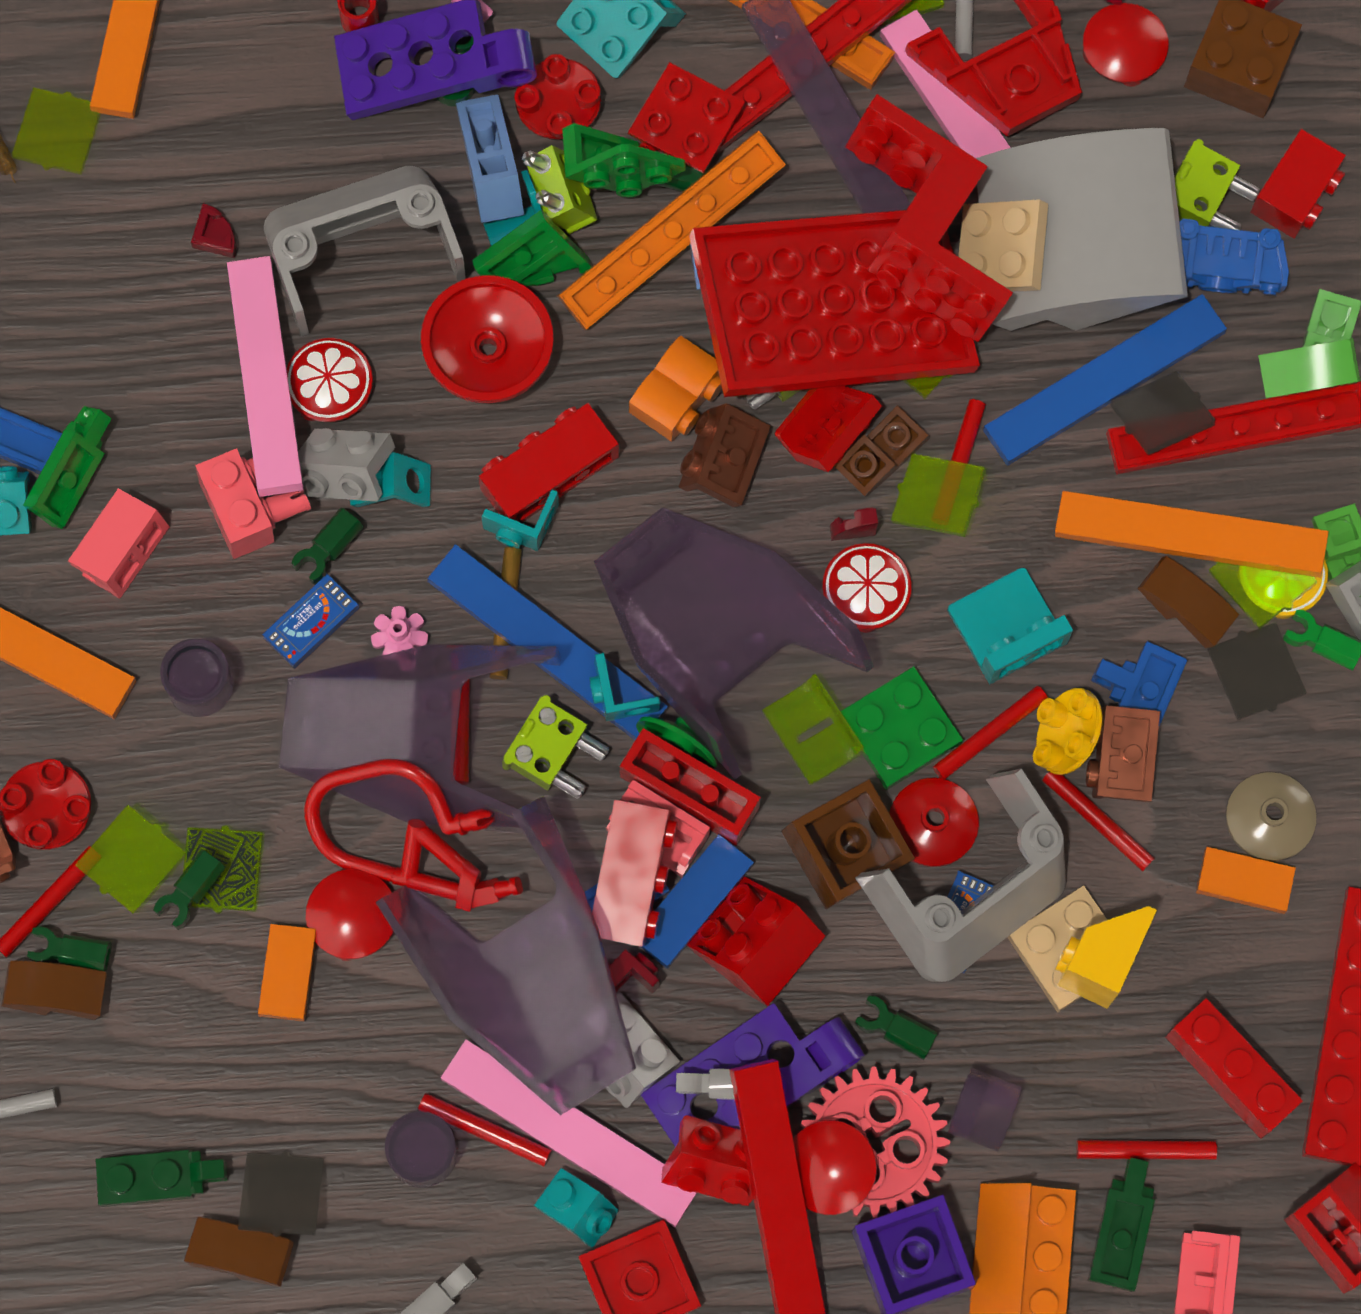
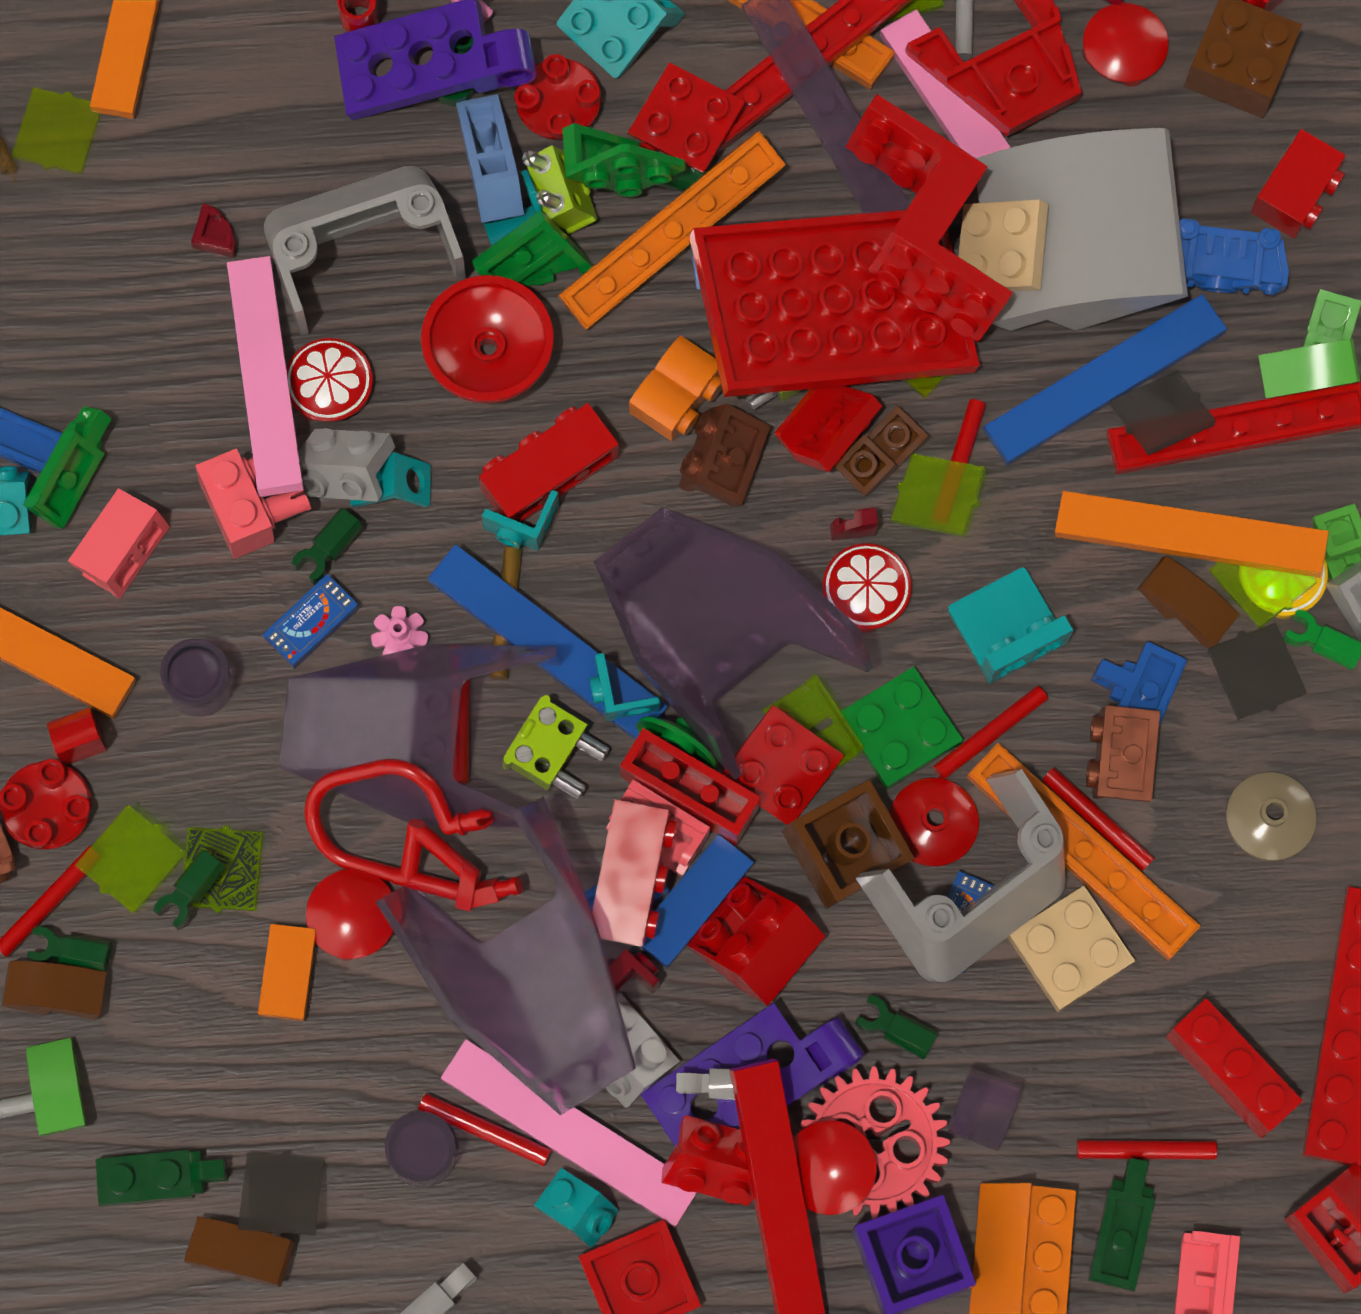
yellow dish [1033,688,1102,775] -> none
yellow slope [1055,906,1157,1009] -> none
lime piece [1174,139,1260,230] -> none
orange tile [1196,847,1296,914] -> none
none -> bright green slope [26,1038,87,1137]
none -> red brick [47,707,107,766]
none -> red hinge [721,705,844,825]
none -> orange tile [967,743,1200,961]

